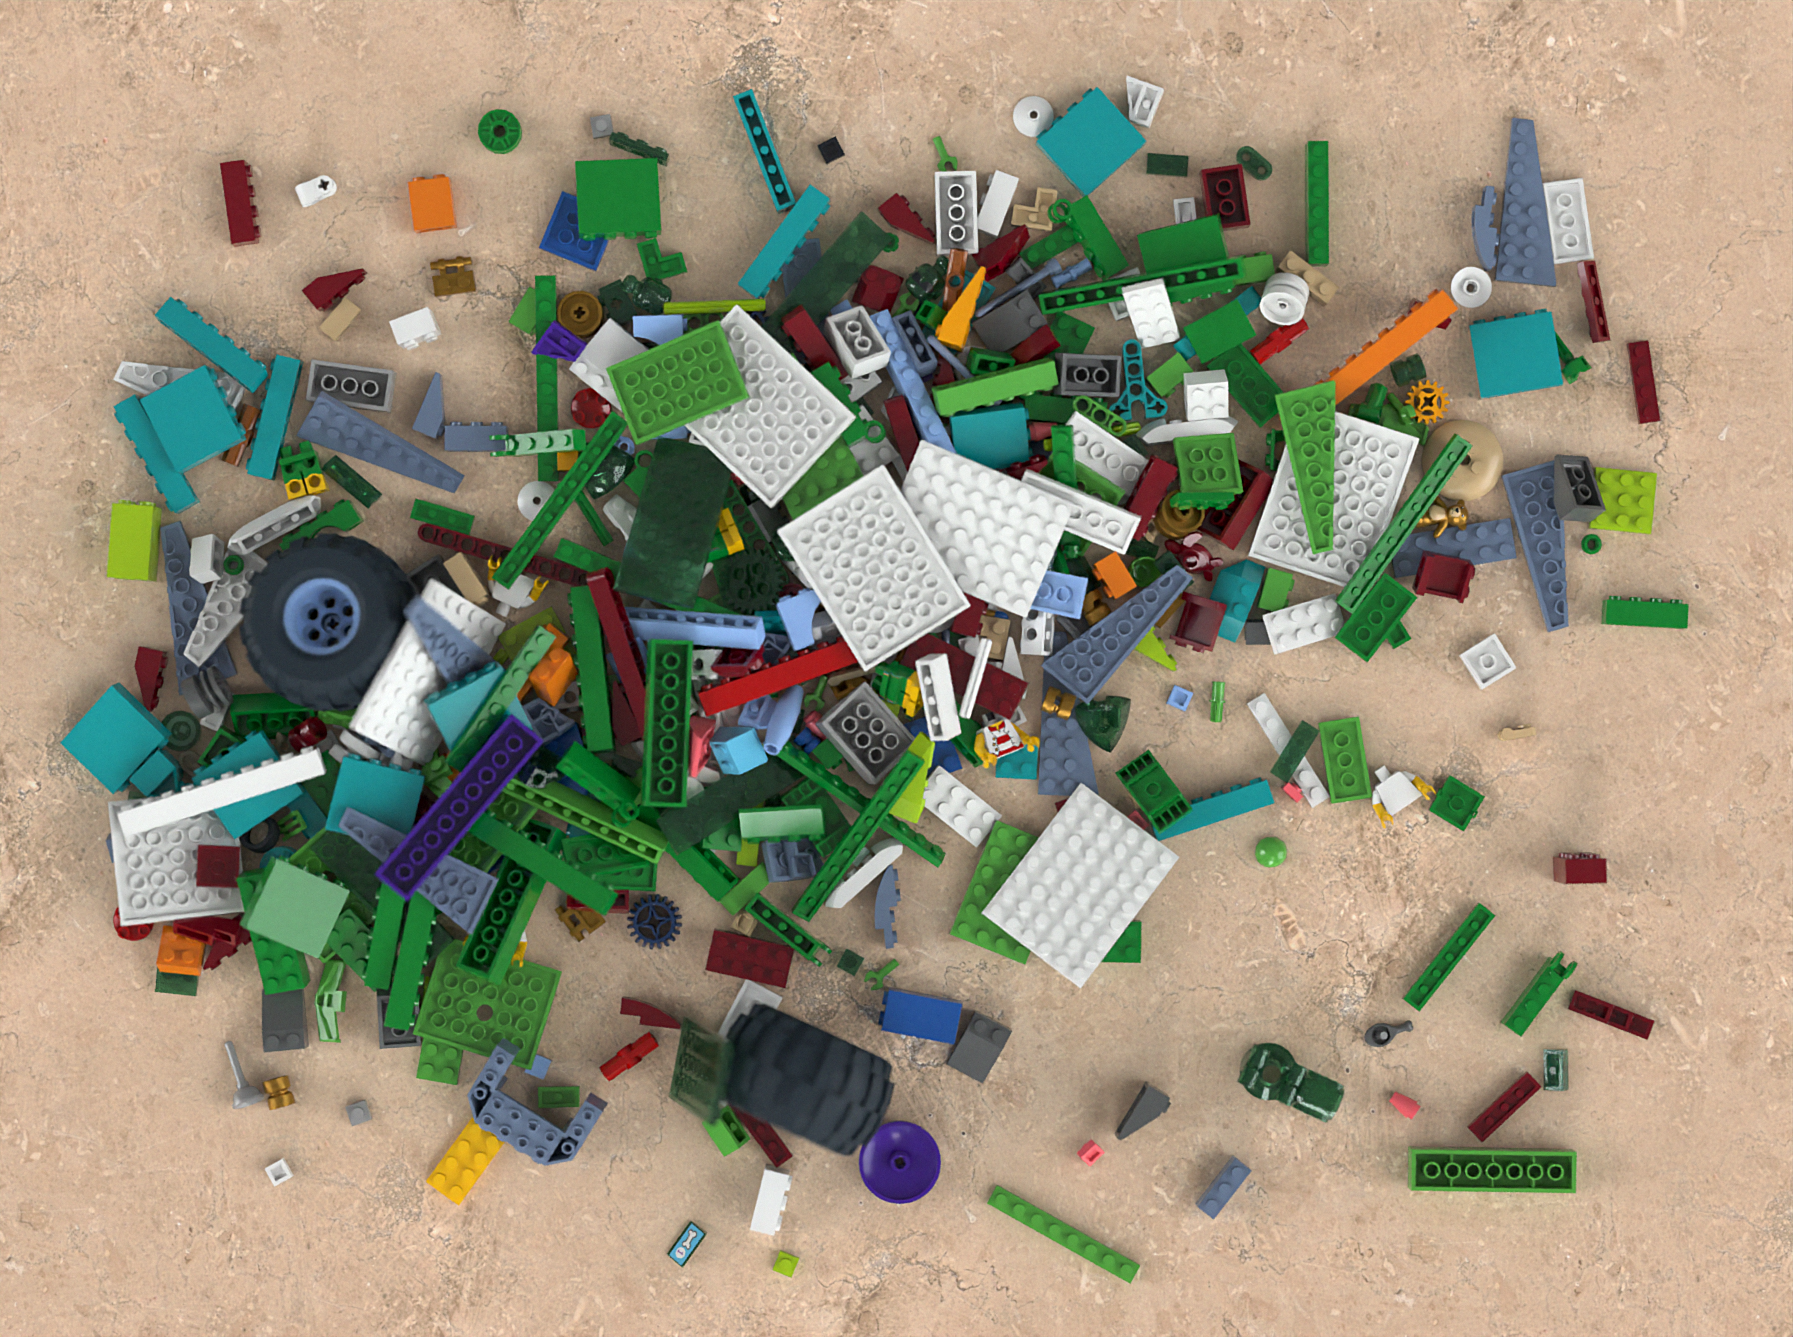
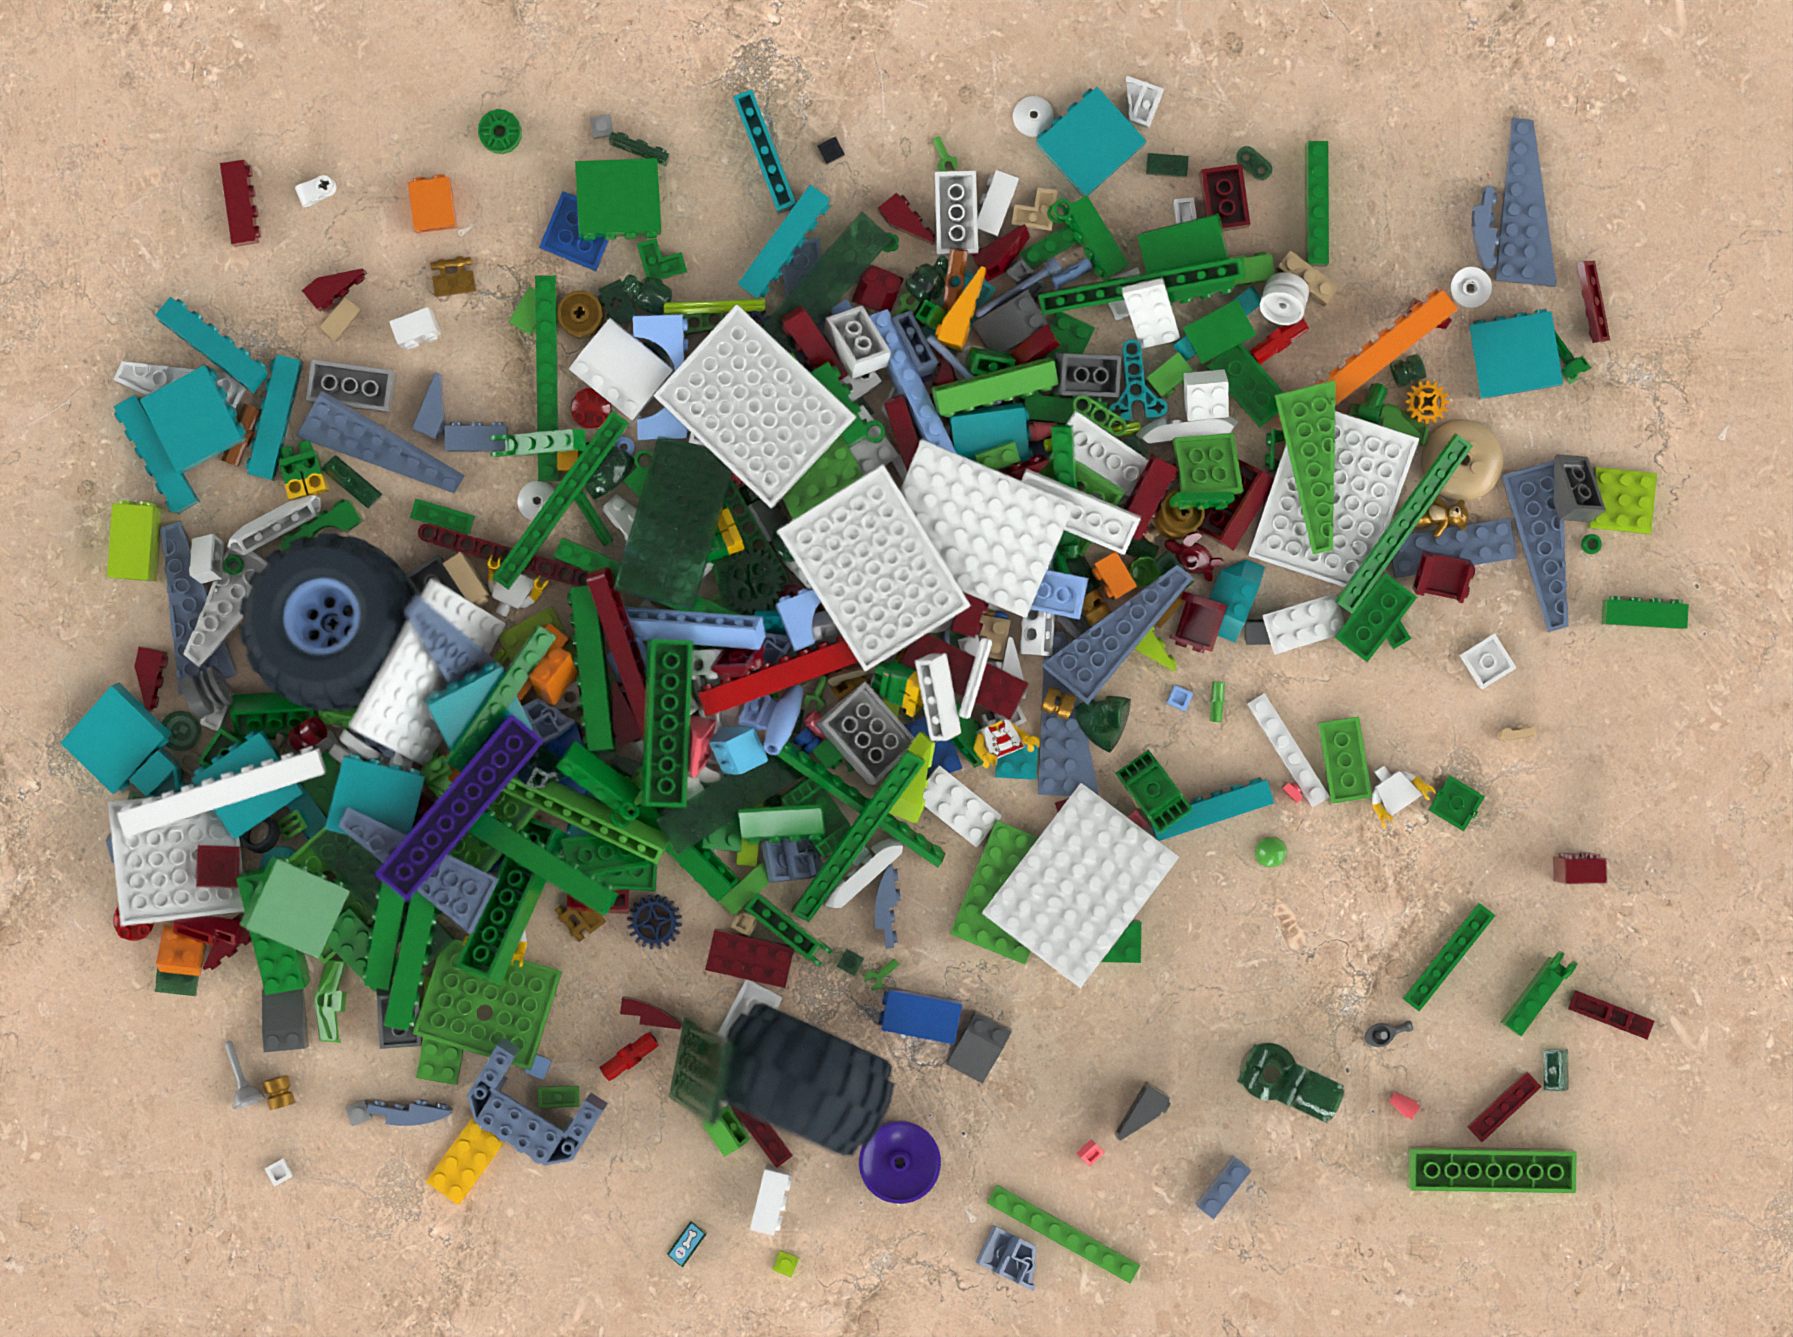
dark purple wing [531,320,588,362] -> none
bright green plate [606,320,750,445] -> none
bright green brick [1256,568,1295,612] -> none
clear green plate [1270,720,1320,783] -> none
bright green bar [1387,393,1416,426] -> none
white tile [1542,178,1594,264] -> none
dark red plate [1627,340,1660,424] -> none
none -> sand blue slope [367,1099,453,1126]
none -> bright green plate [975,440,1021,470]
none -> sand blue slope [976,1225,1036,1291]

